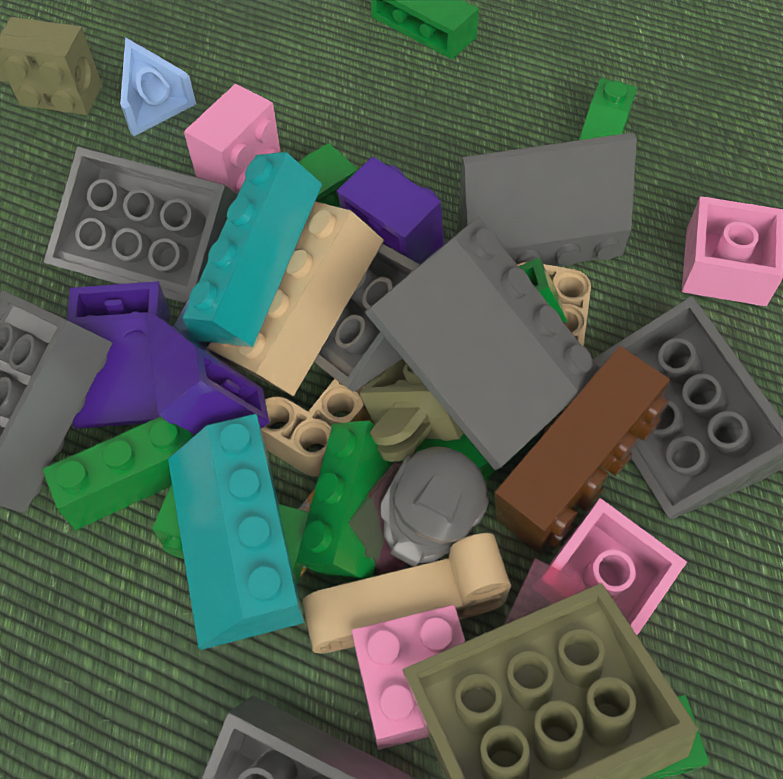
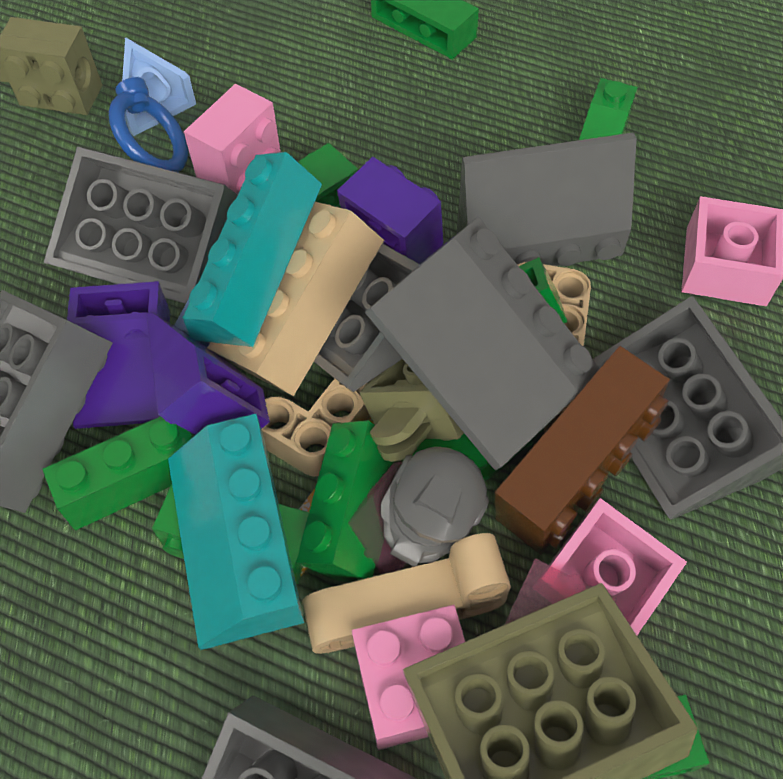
none -> blue piece [109,77,188,173]

